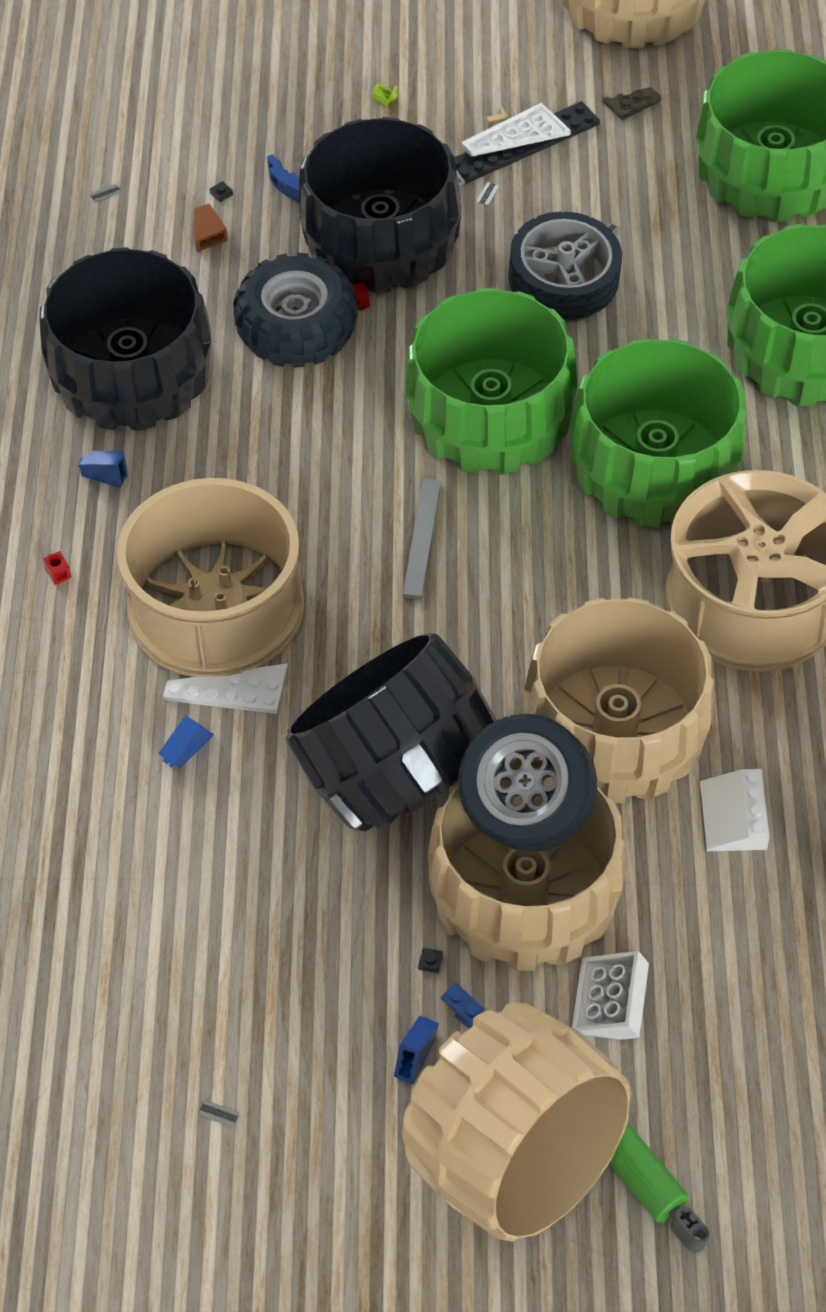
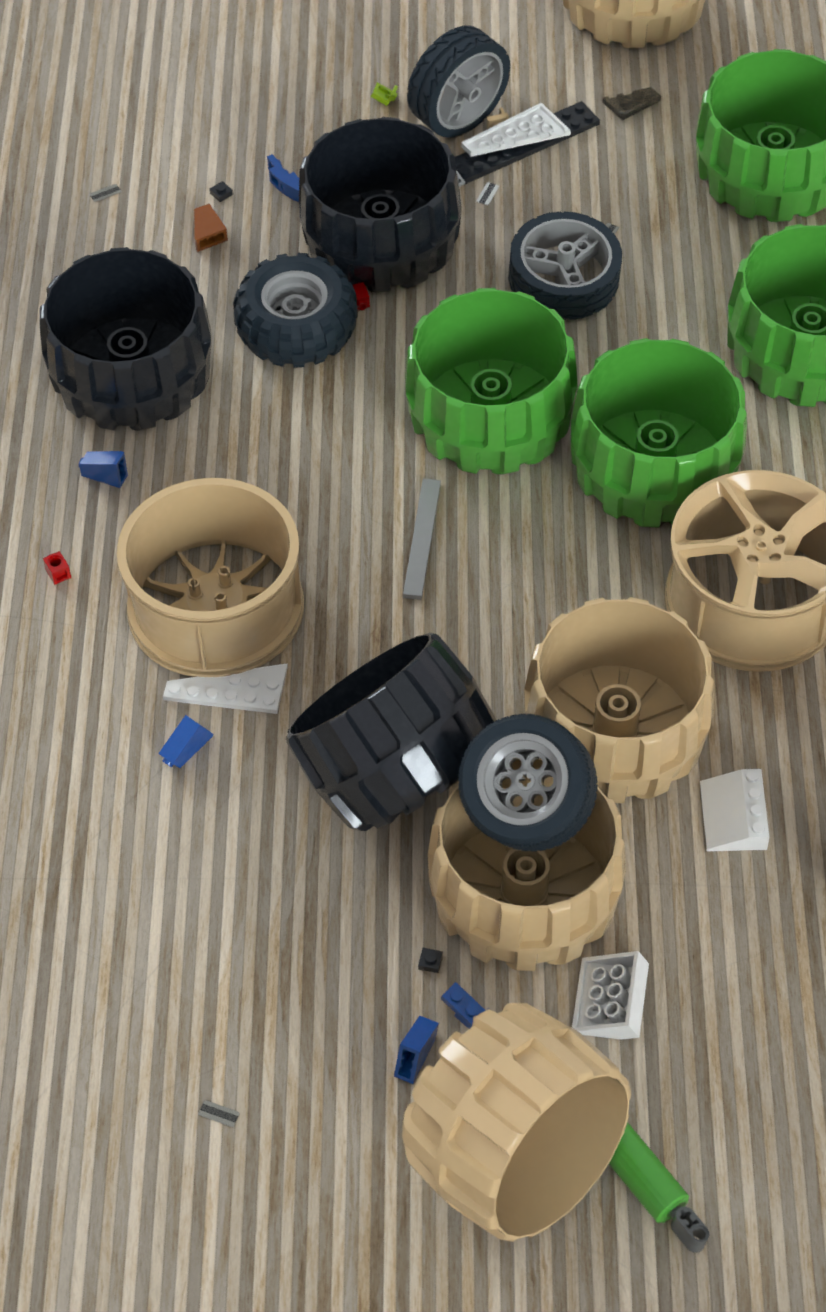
none -> wheel [407,25,511,138]

